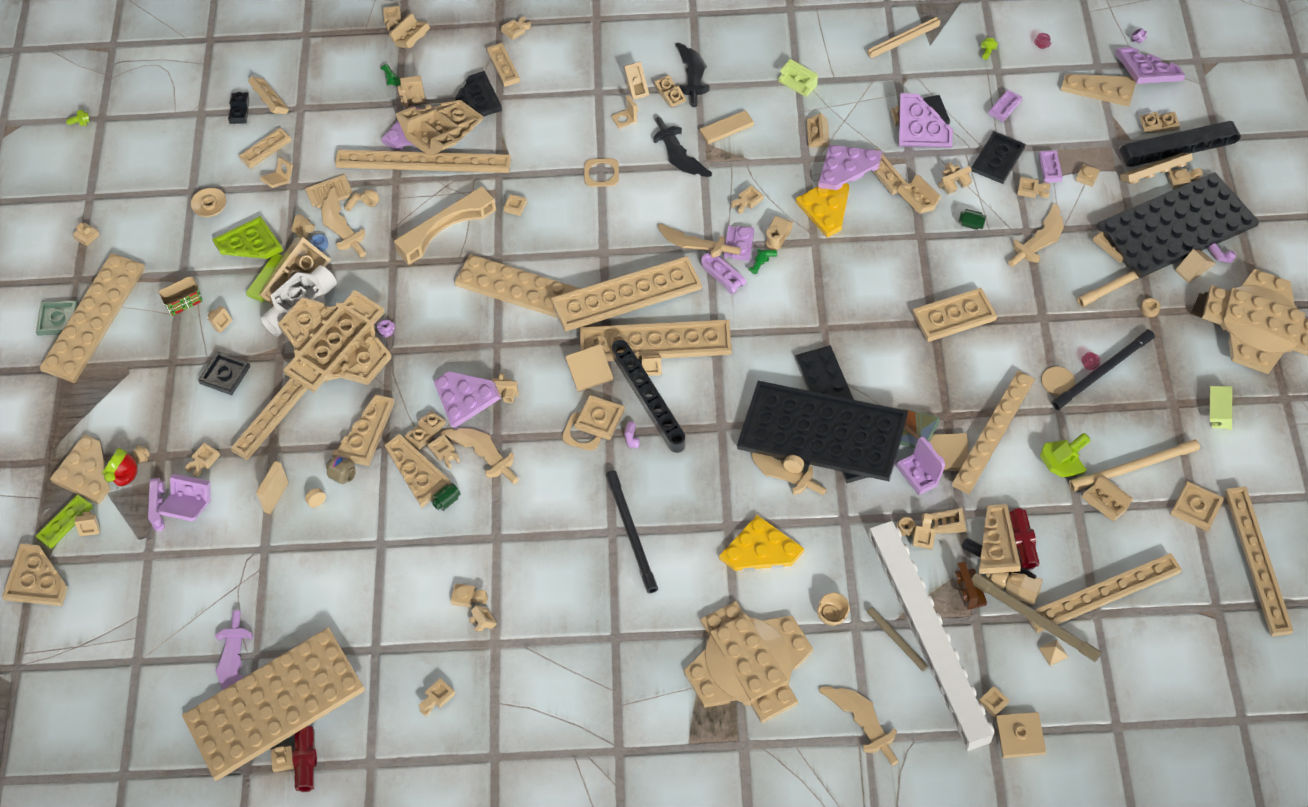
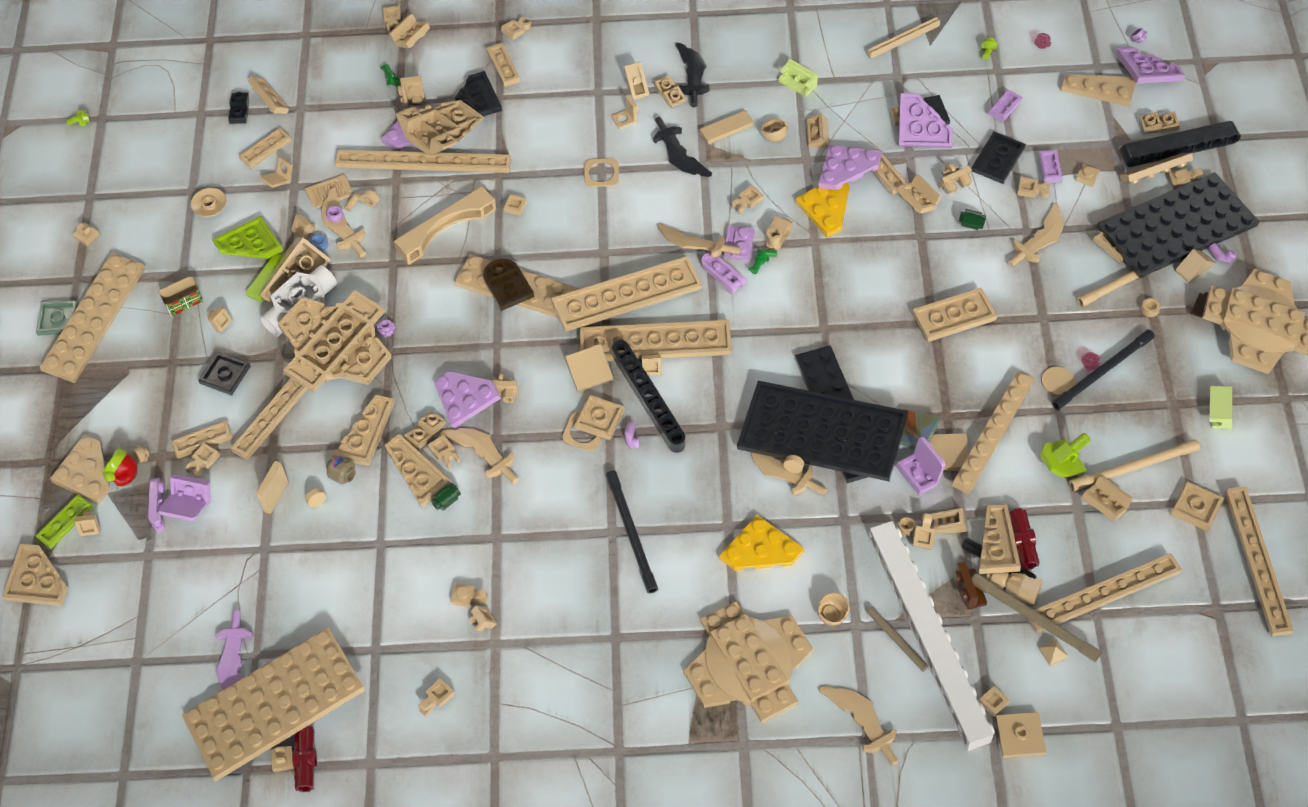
none -> tan tile [171,421,233,459]
none -> lavender plate [326,206,344,222]
none -> dark brown tile [483,259,534,311]
none -> tan hair [761,118,788,142]

